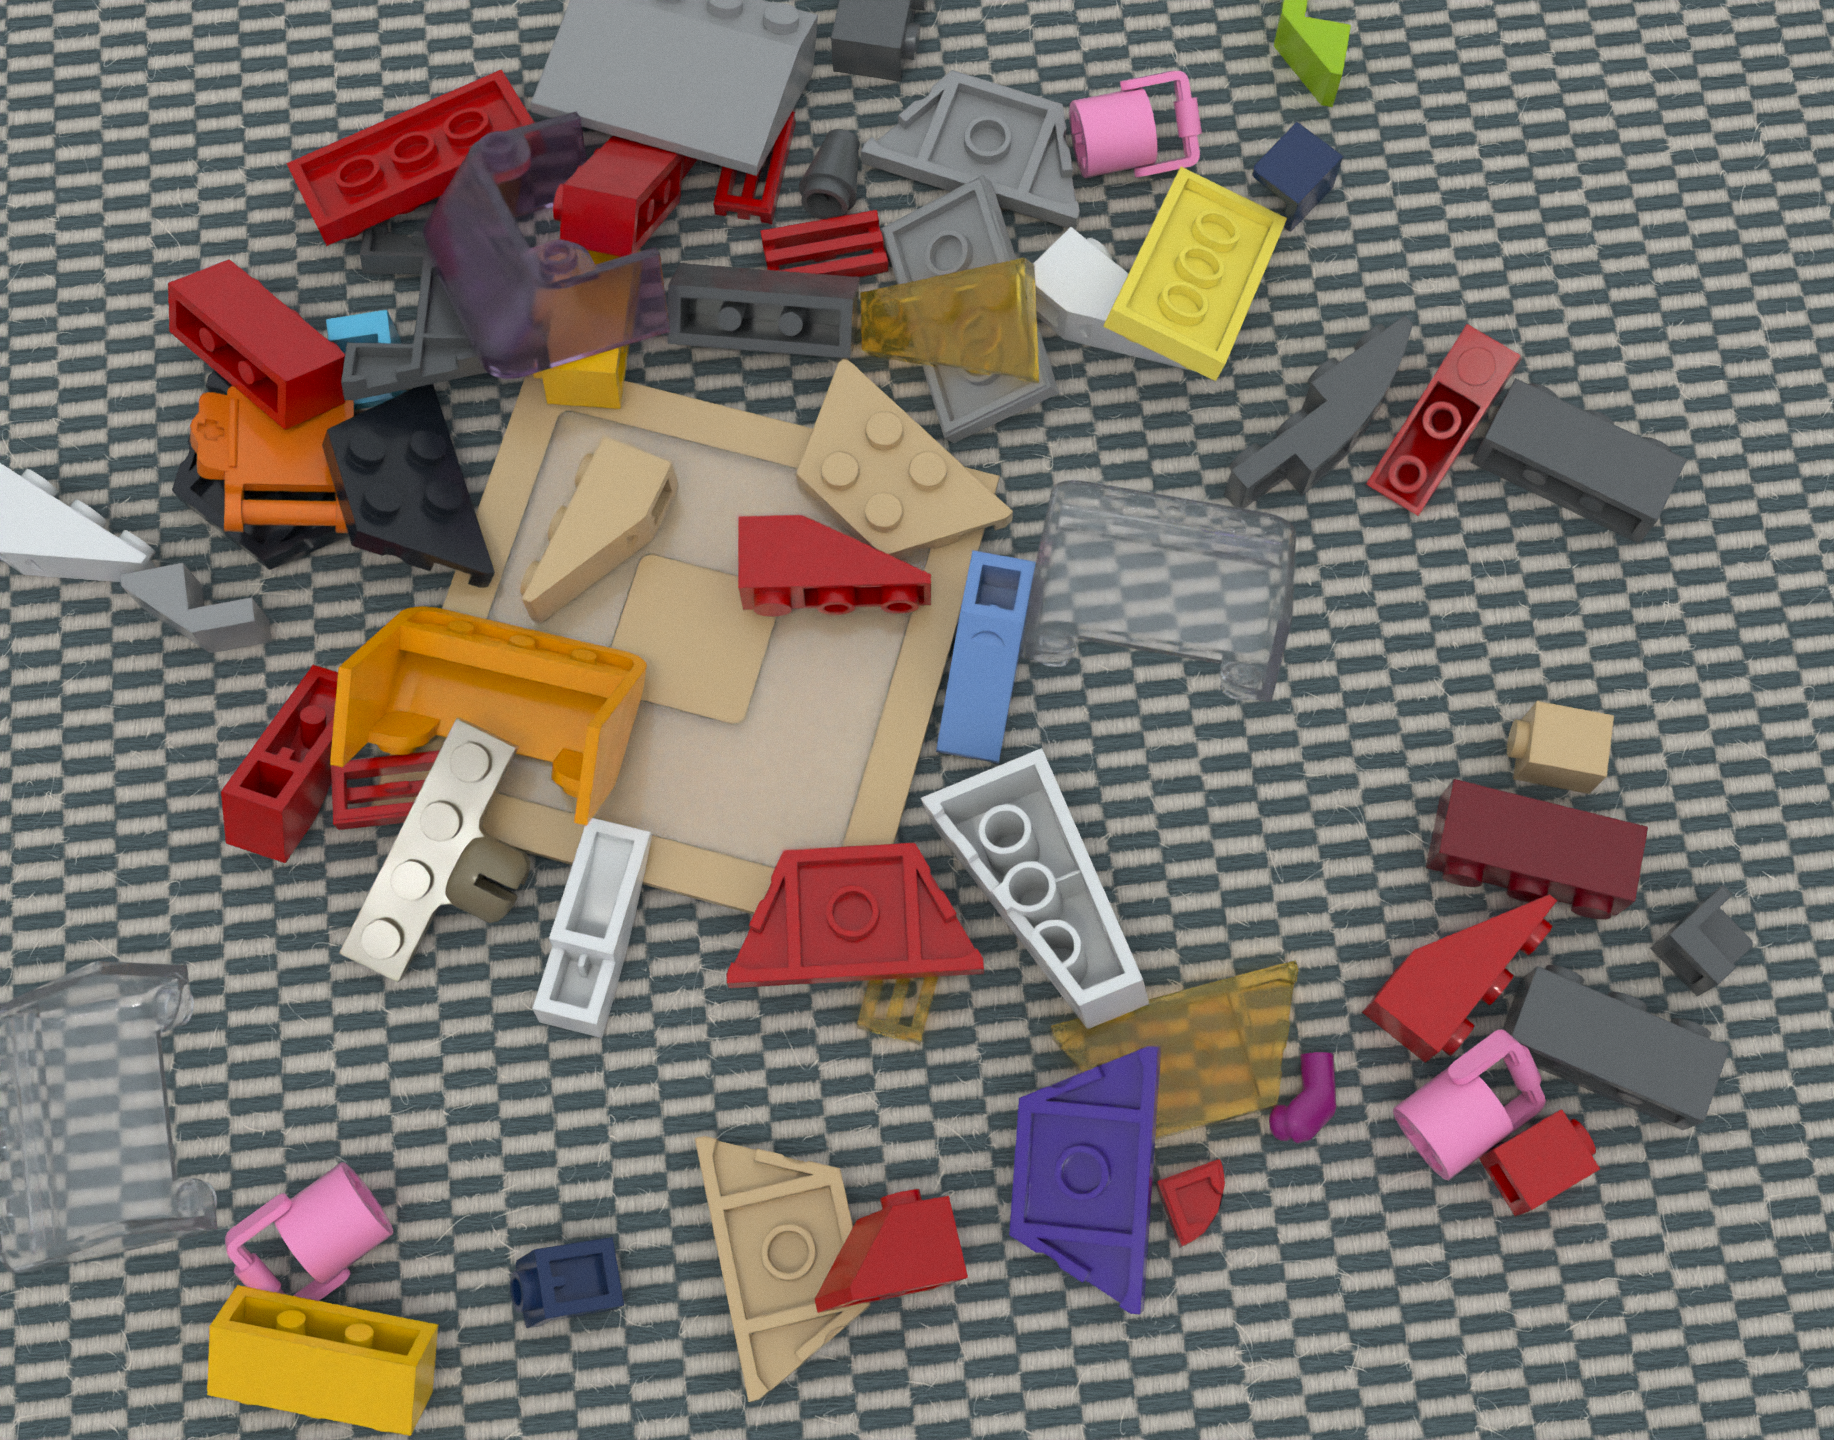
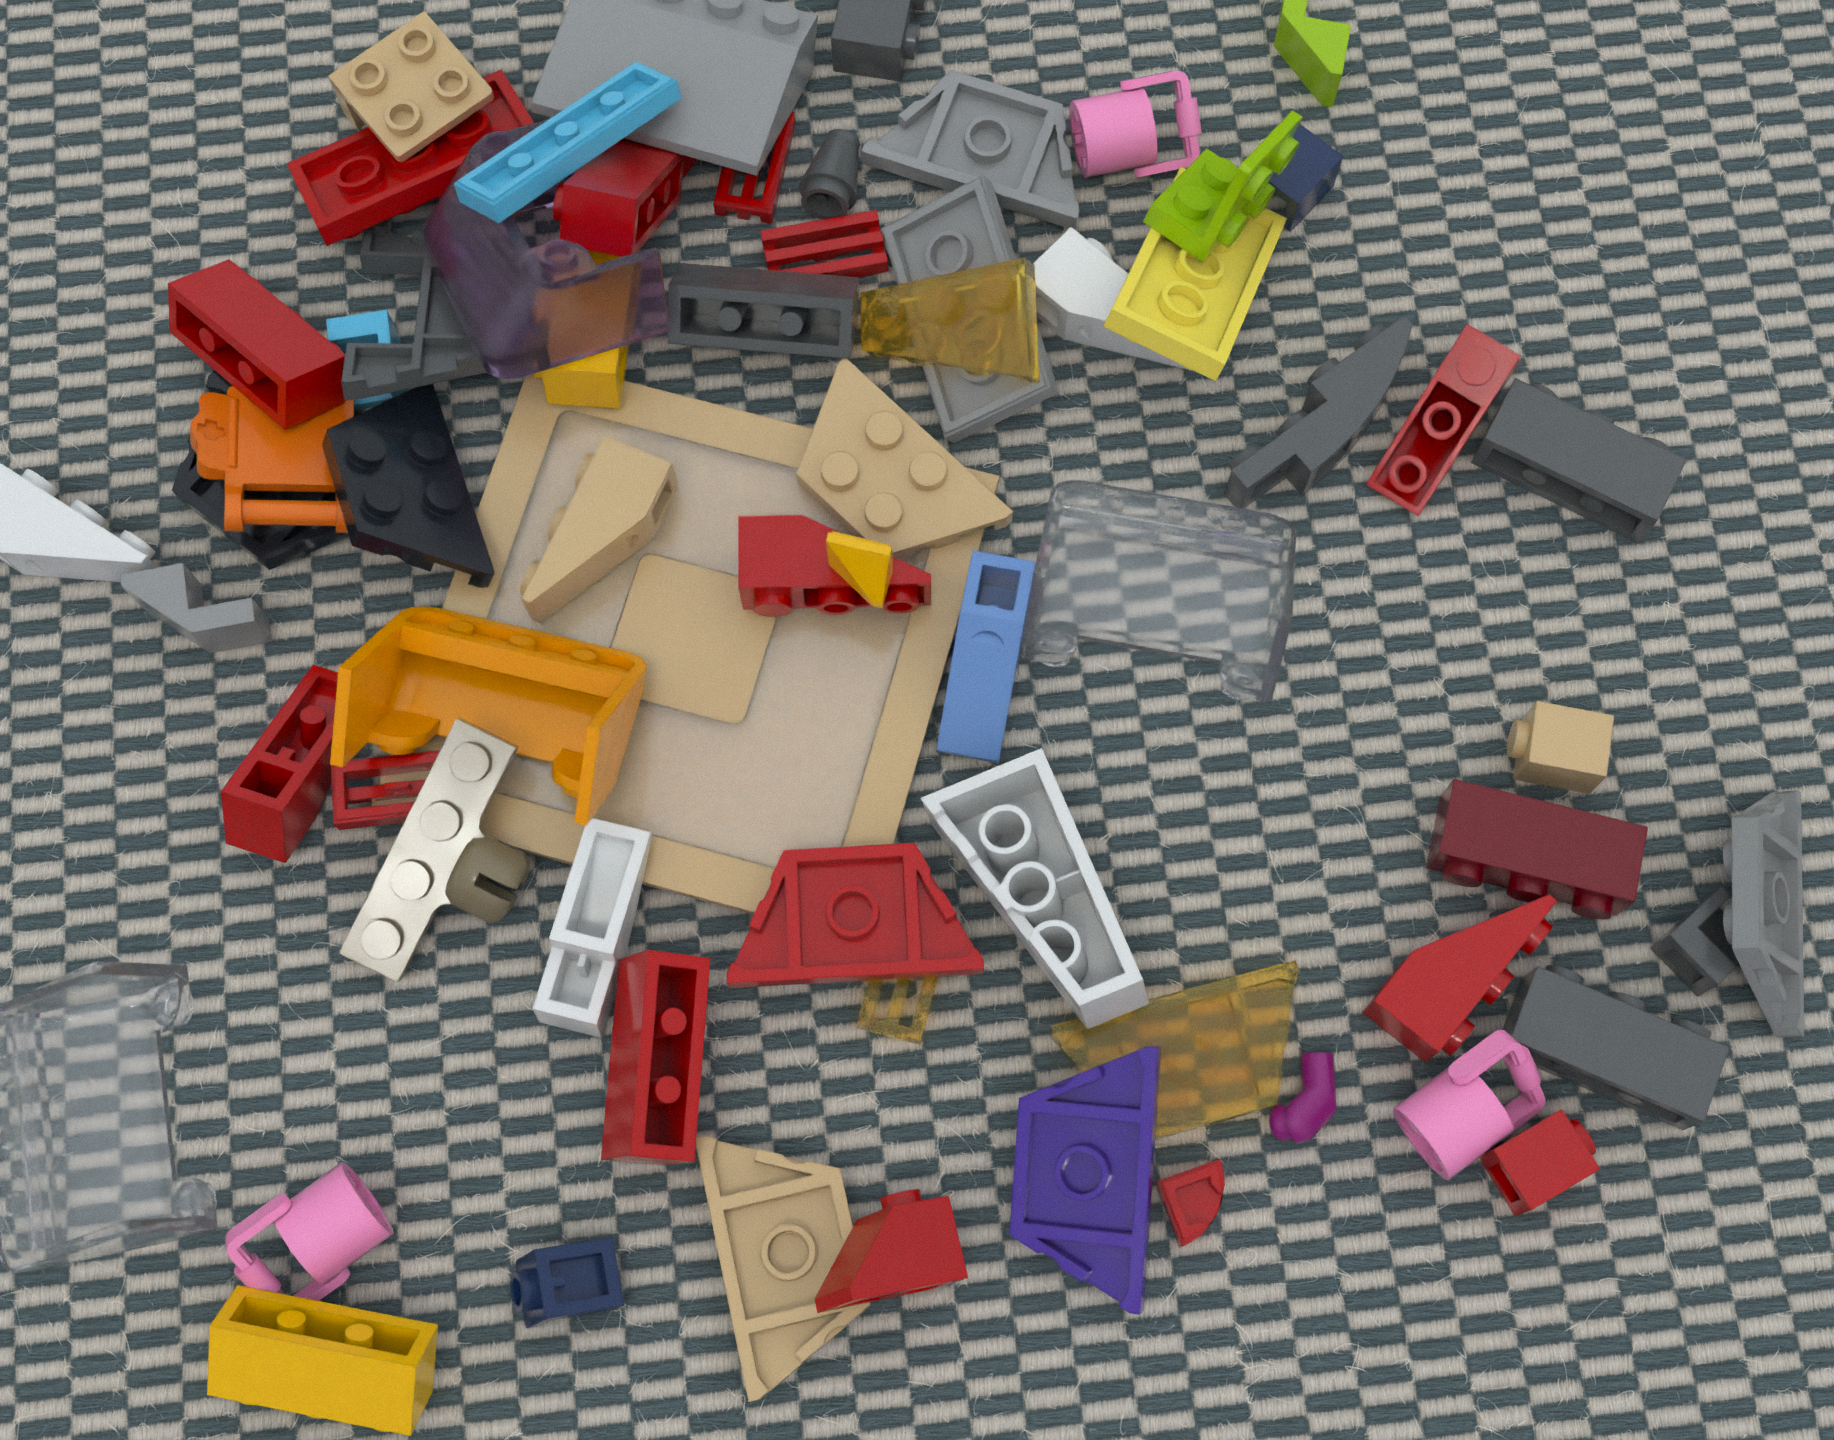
none -> tan bracket [328,11,494,162]
none -> medium azure tile [454,62,681,223]
none -> red brick [601,950,710,1166]
none -> yellow slope [826,531,893,608]
none -> lime bracket [1143,110,1303,262]
none -> light grey wing [1723,790,1804,1038]

